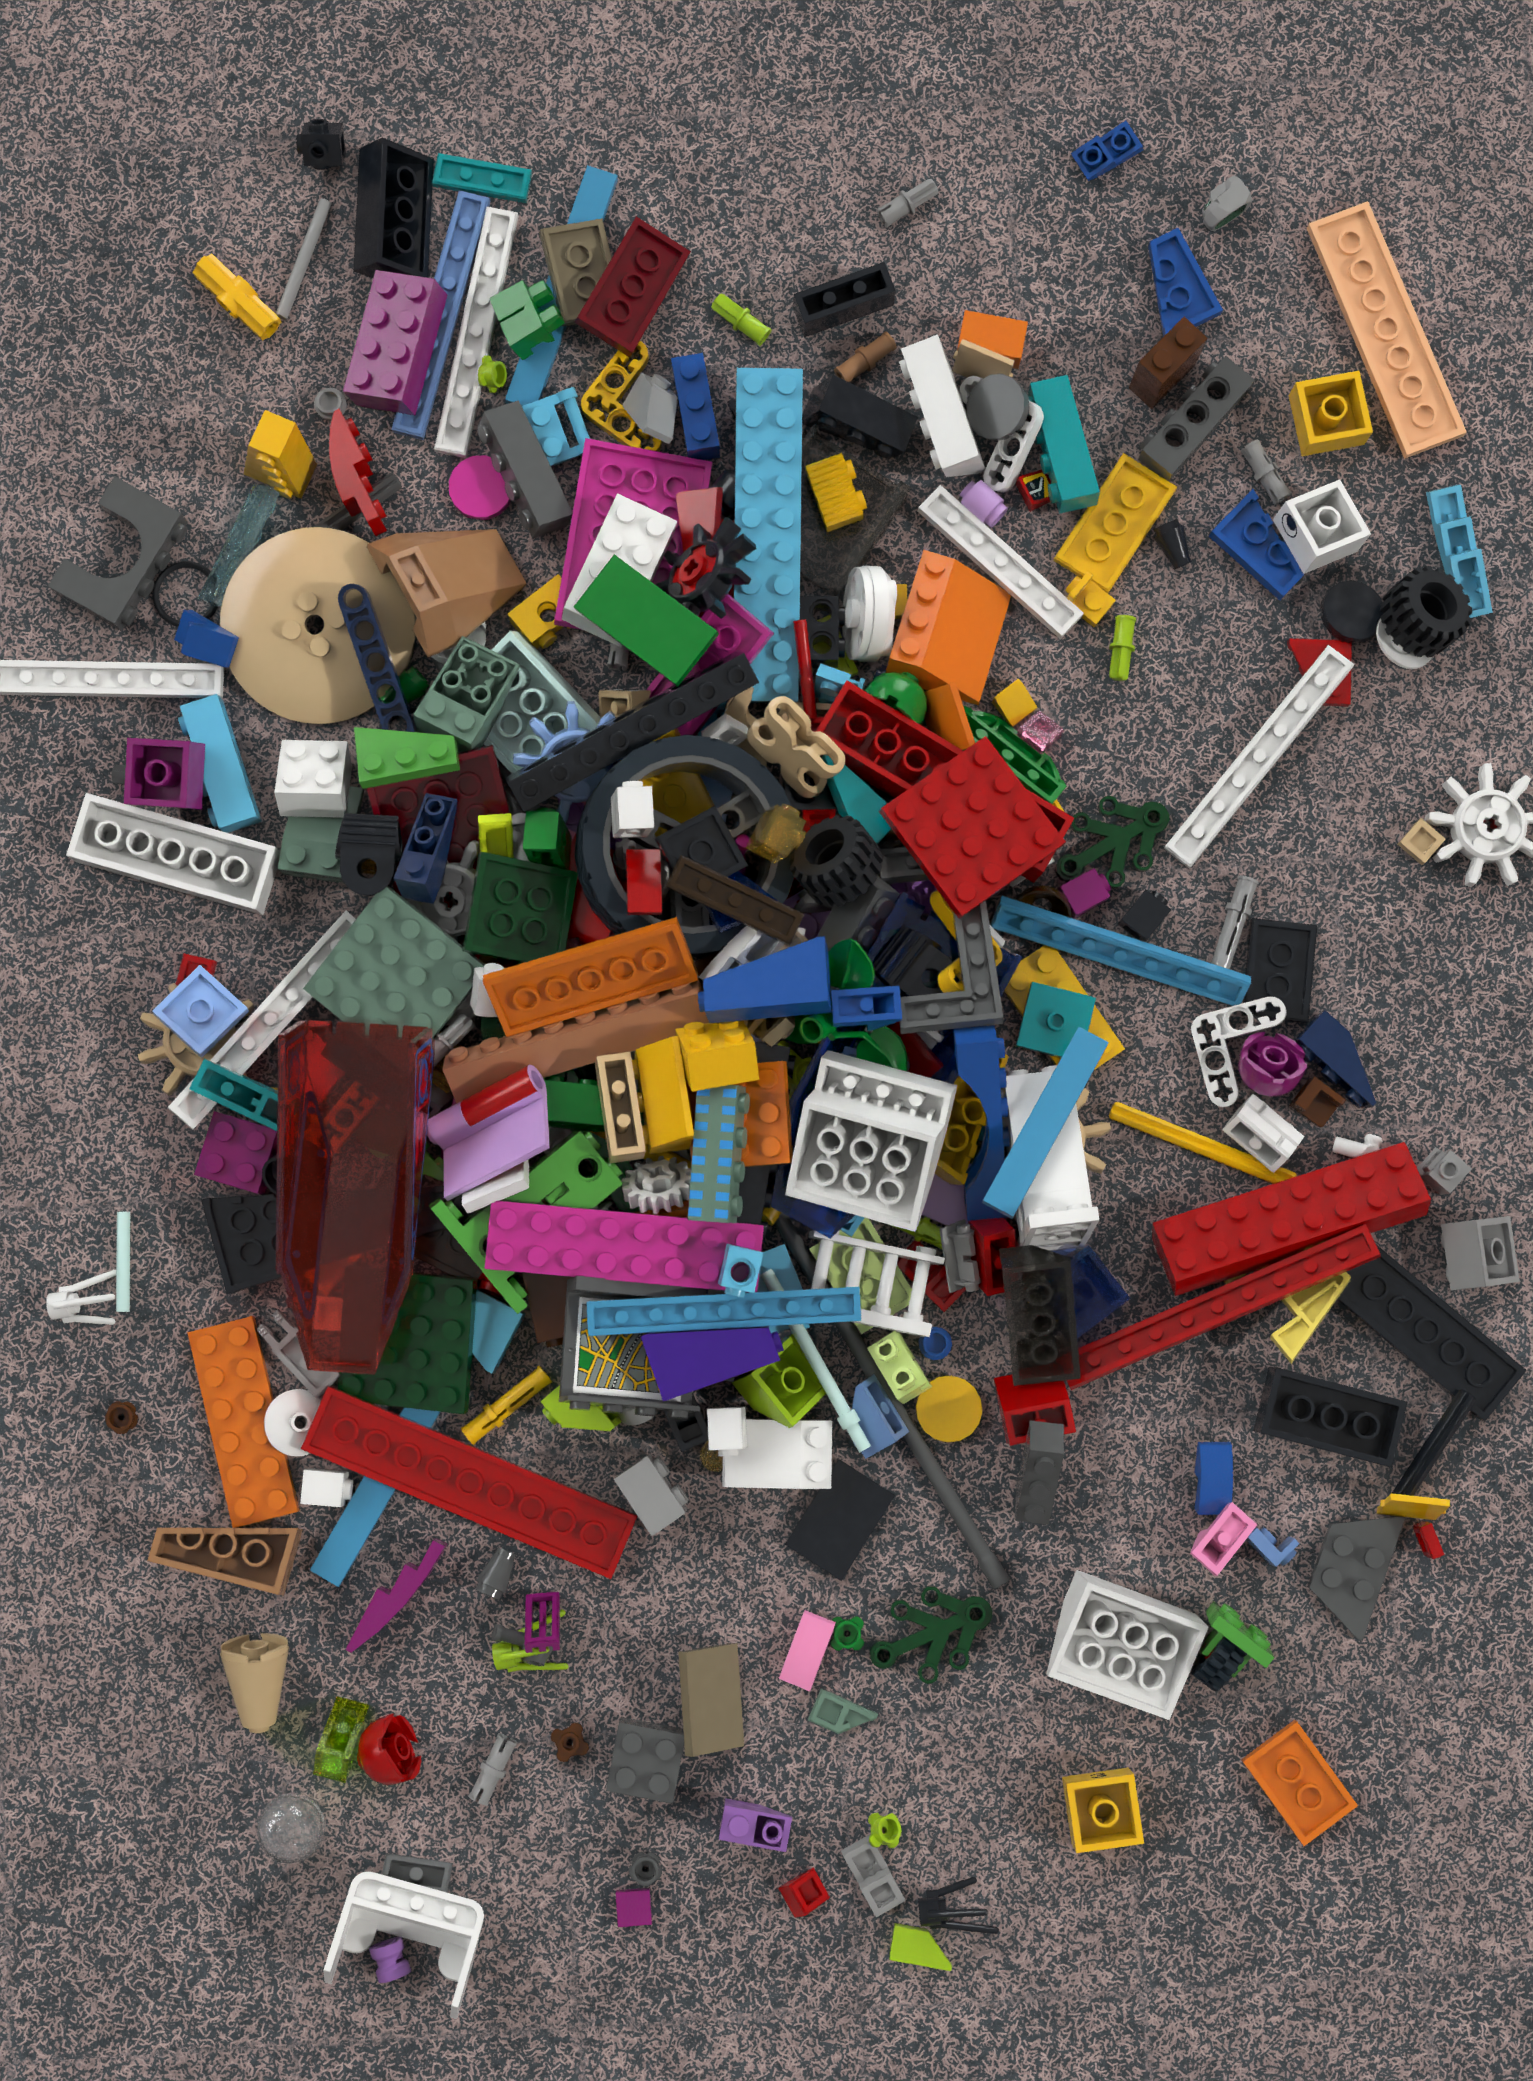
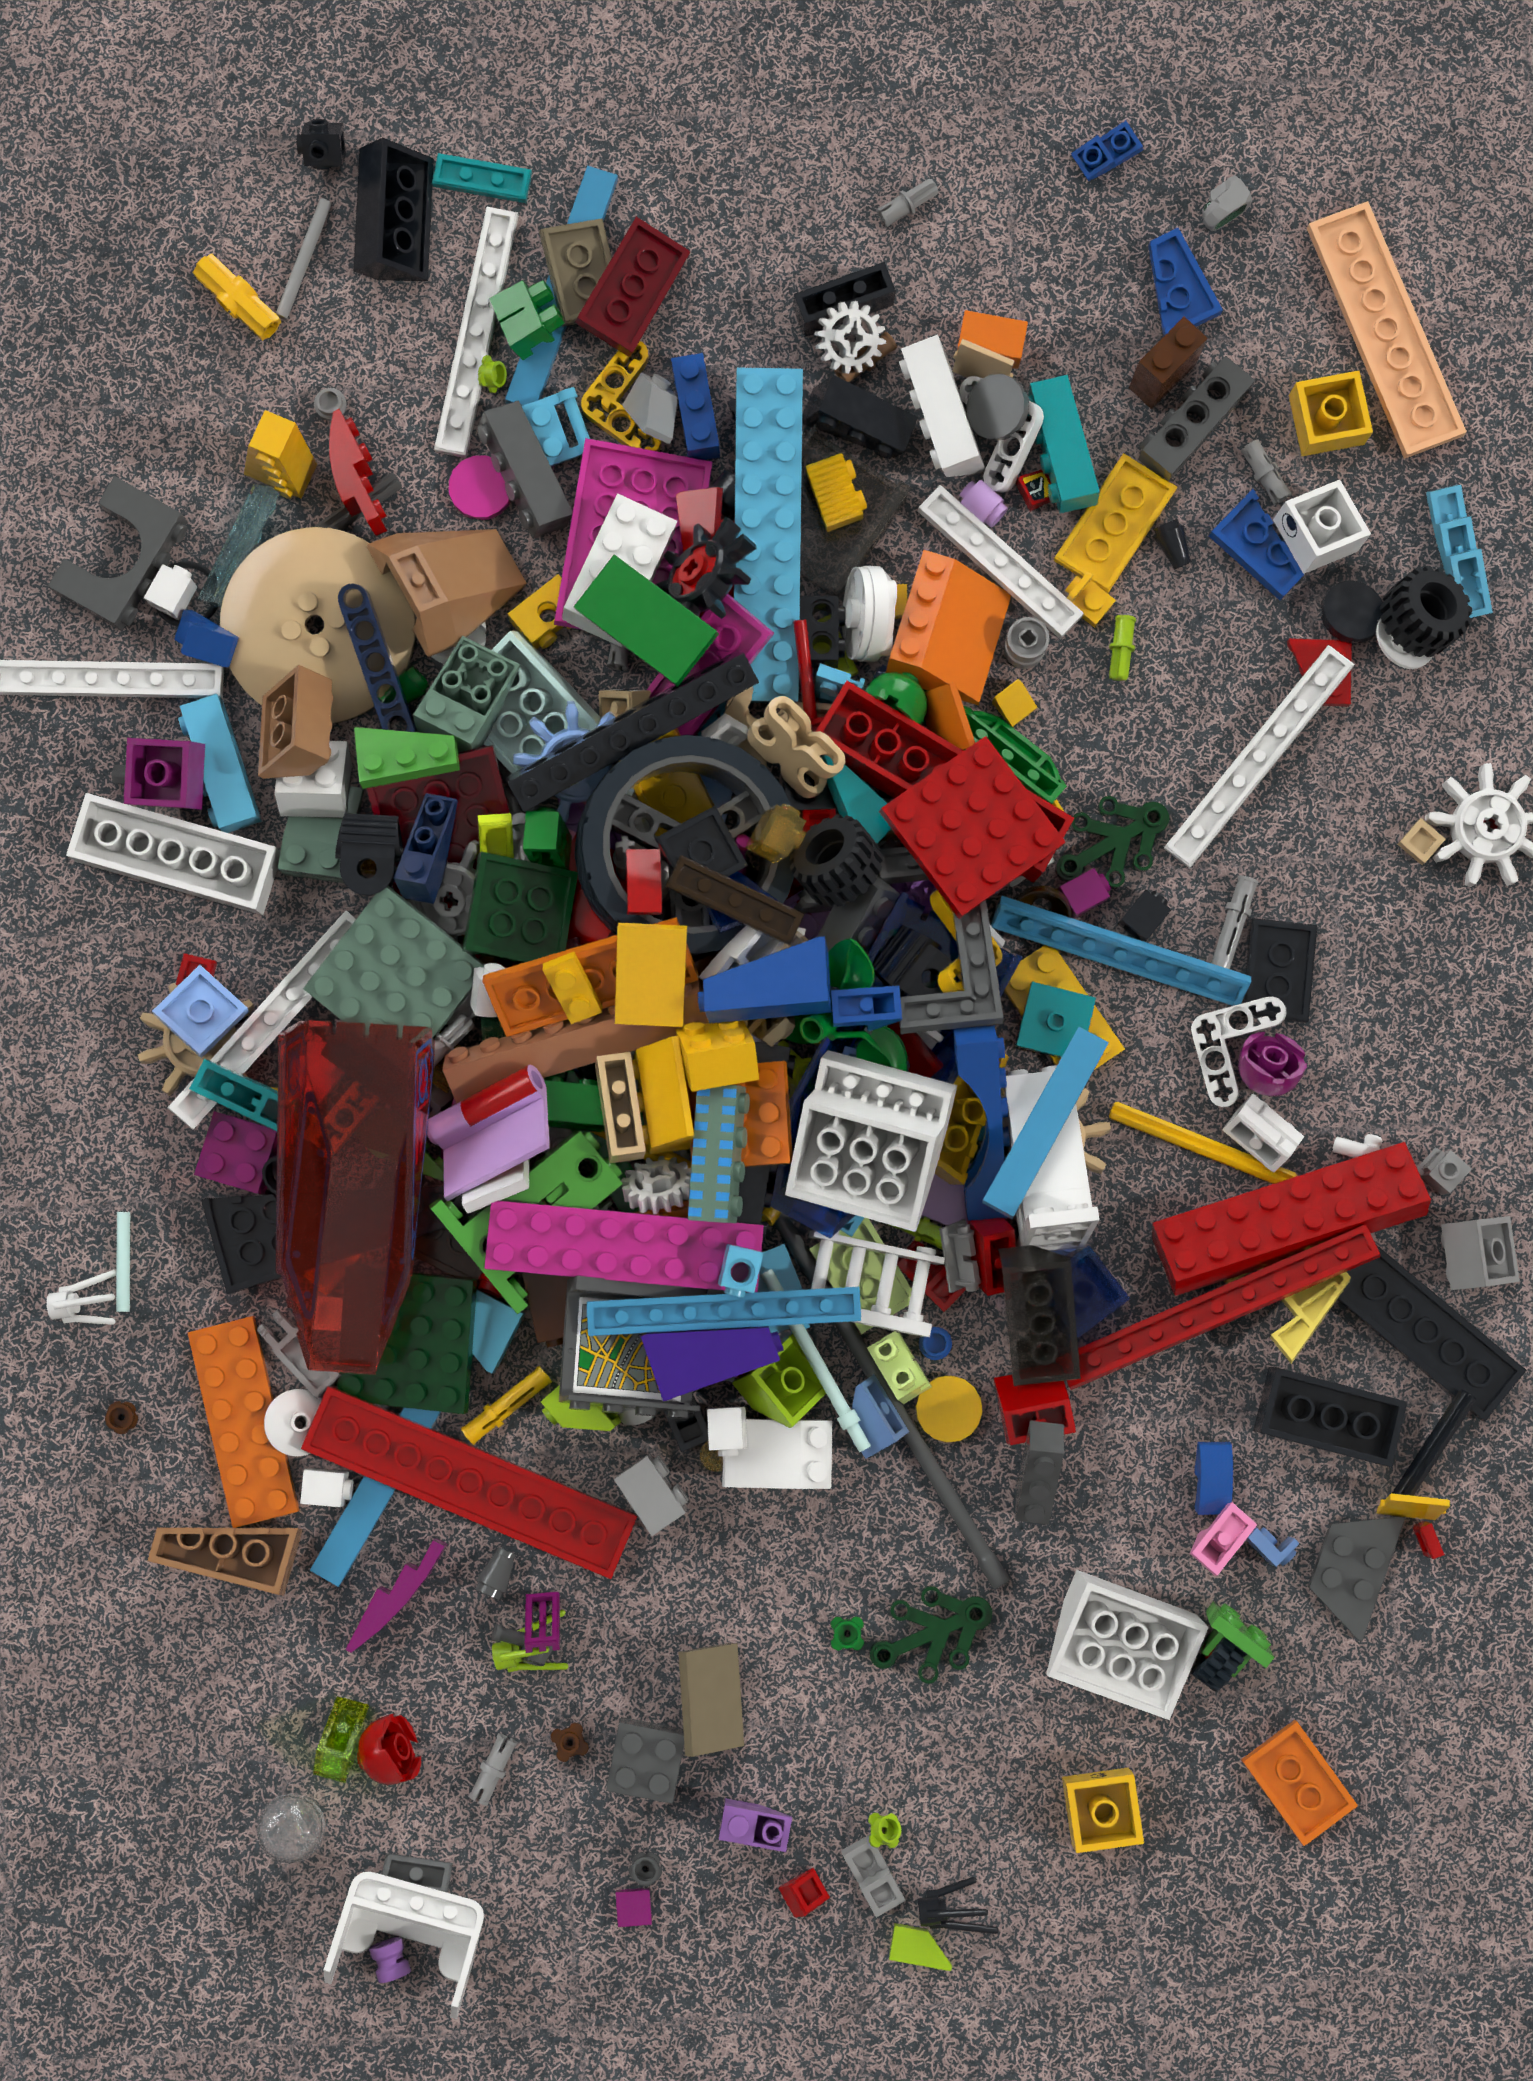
tan cone [220,1633,289,1733] -> none
magenta brick [343,270,448,416] -> none
medium blue tile [391,190,491,440] -> none
white brick [611,781,654,838] -> none
lime axle [711,294,772,346] -> none
bright pink slope [779,1610,836,1691] -> none
black tile [785,1458,895,1581] -> none
sand green tile [808,1688,878,1734] -> none
clear pink plate [1017,710,1064,754] -> none
reddish brown panel [1289,1076,1346,1128] -> none
dark blue slope [1294,1010,1376,1109] -> none
none -> white brick [144,564,197,620]
none -> medium nougat slope [258,665,334,779]
none -> yellow plate [543,952,602,1024]
none -> yellow tile [615,923,687,1027]
none -> white gear [814,301,886,374]
none -> light grey wheel [1003,617,1050,669]

